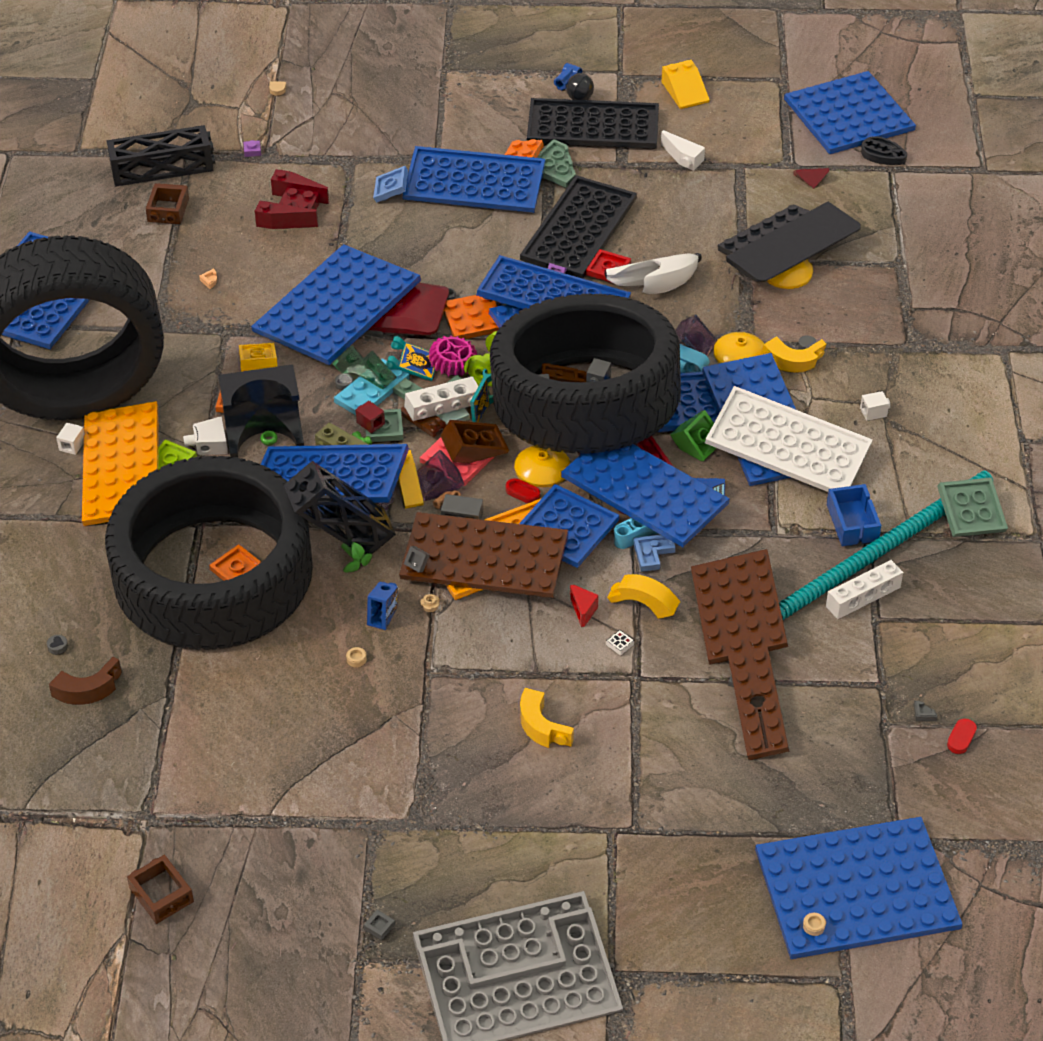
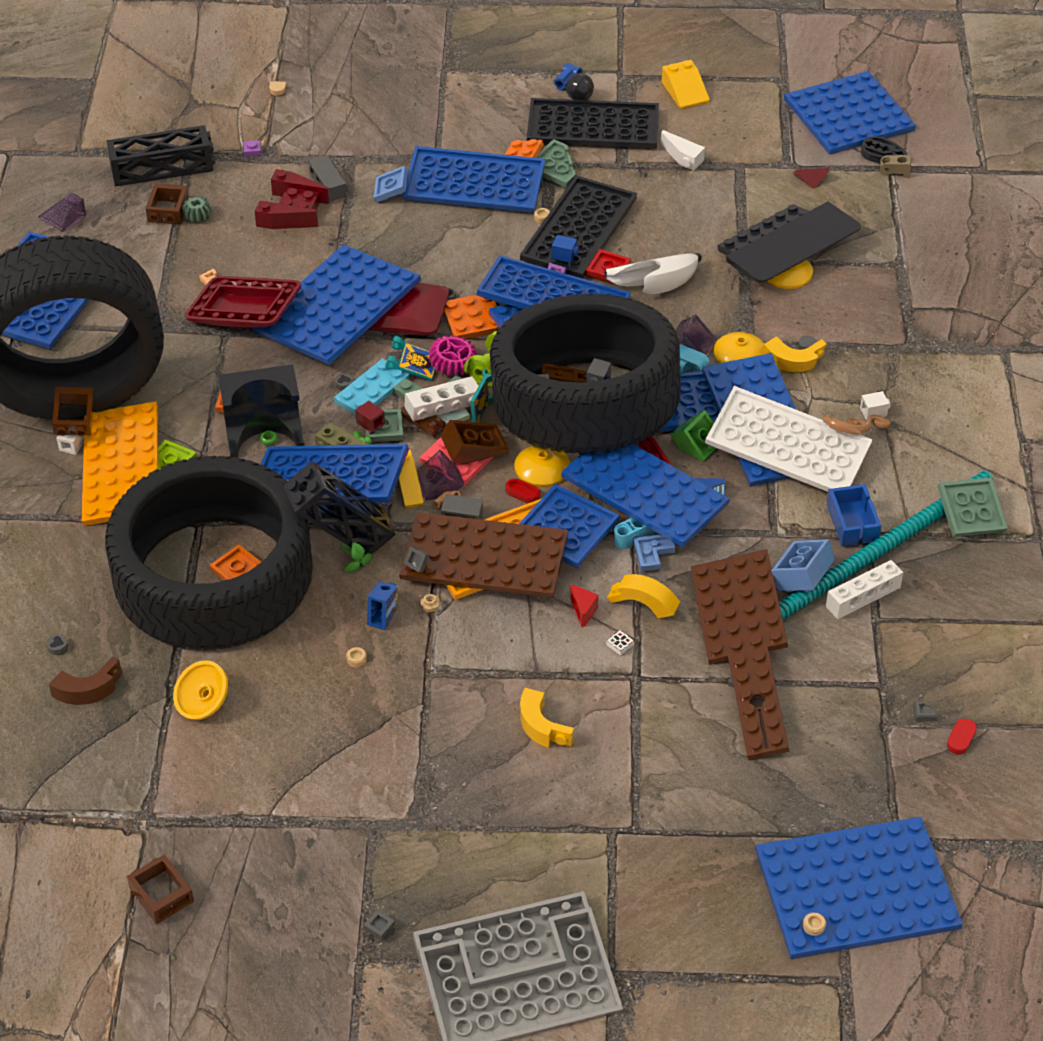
white torso [183,417,228,455] -> none
yellow slope [239,343,277,372] -> none
clear green arch [333,345,397,389] -> none
none -> clear purple slope [38,192,86,232]
none -> reddish brown window [52,387,94,436]
none -> yellow dish [173,660,228,720]
none -> sand green gear [182,196,211,223]
none -> dark red wedge [185,276,302,328]
none -> dark grey brick [308,155,348,202]
none -> tan tile [534,208,550,223]
none -> blue brick [552,235,579,263]
none -> medium blue brick [771,539,835,592]
none -> medium nougat plant [823,415,891,434]
none -> dark tan leg [880,155,911,177]

